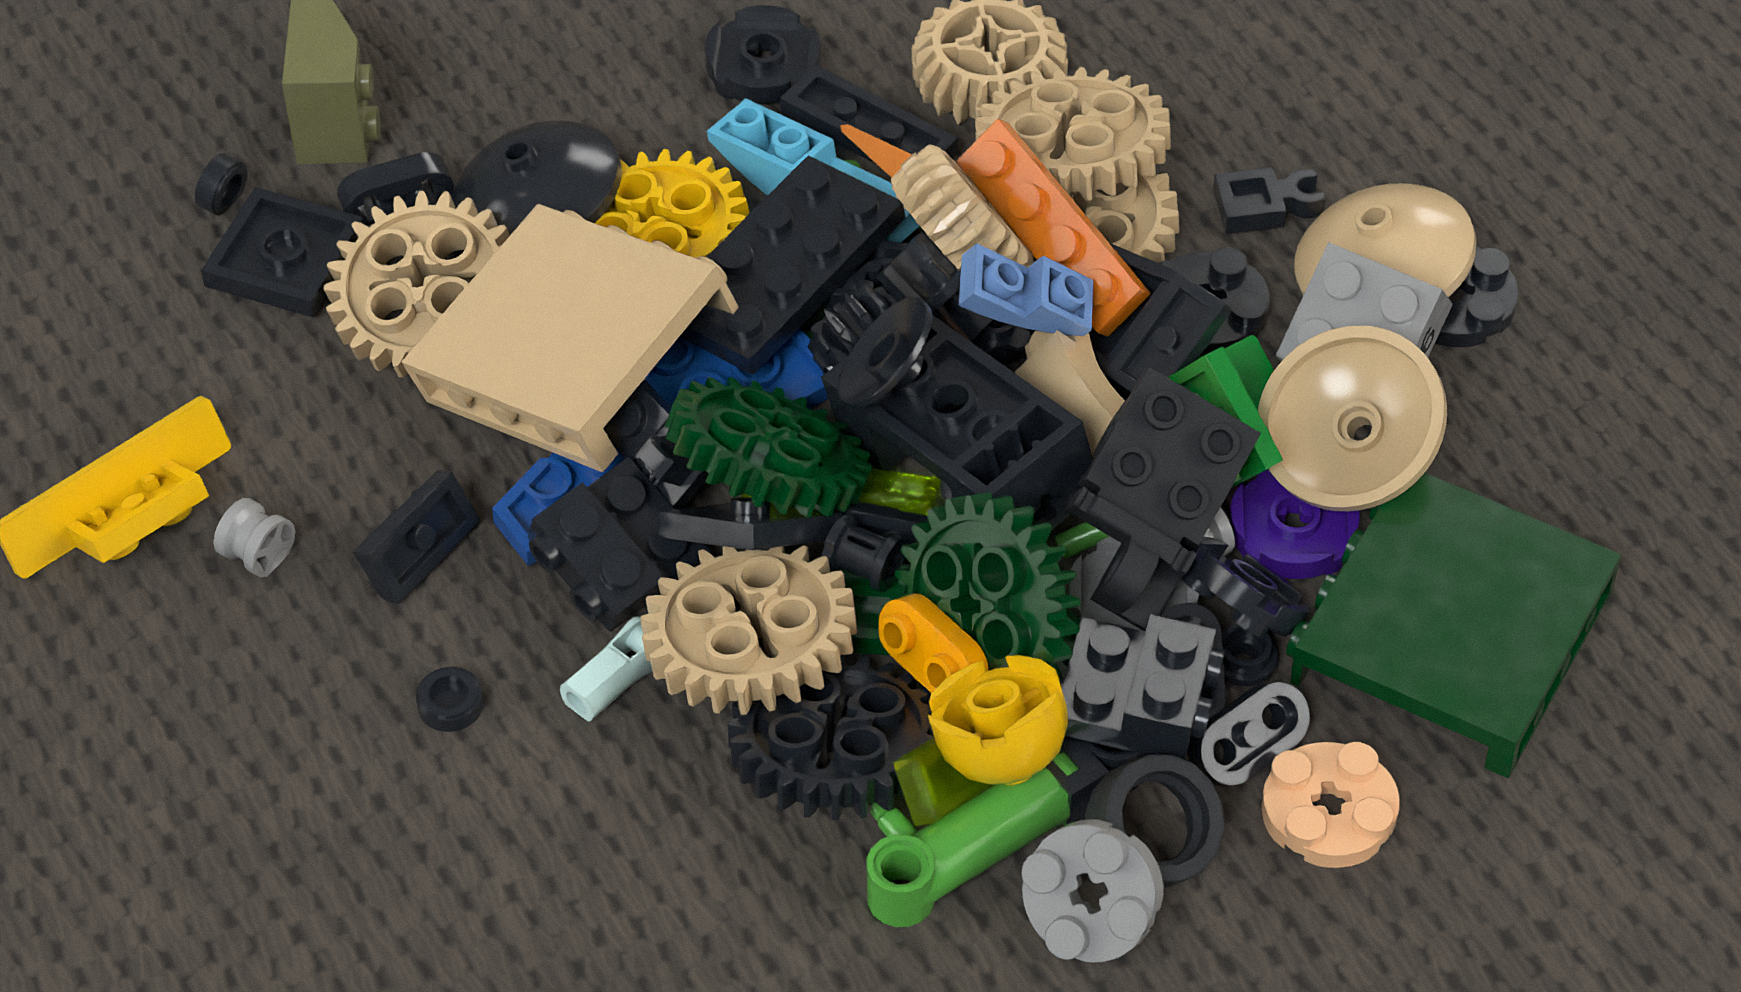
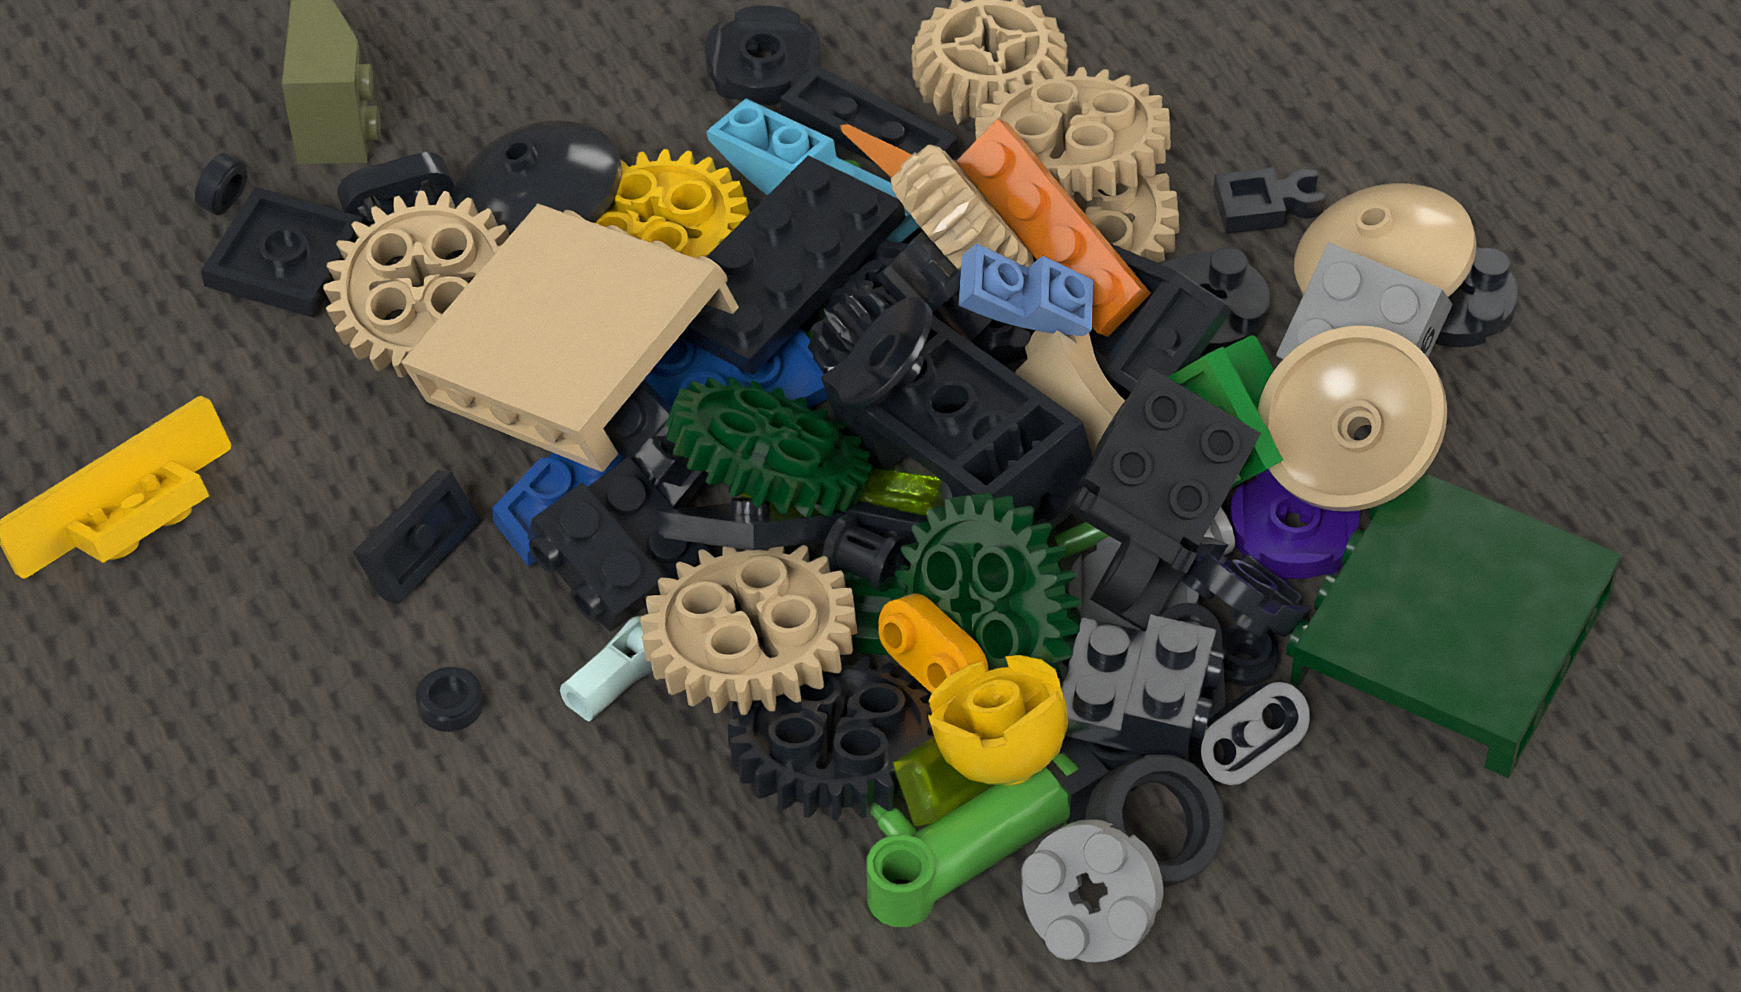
light grey wheel [214,498,295,577] -> none
light nougat plate [1262,742,1399,868] -> none

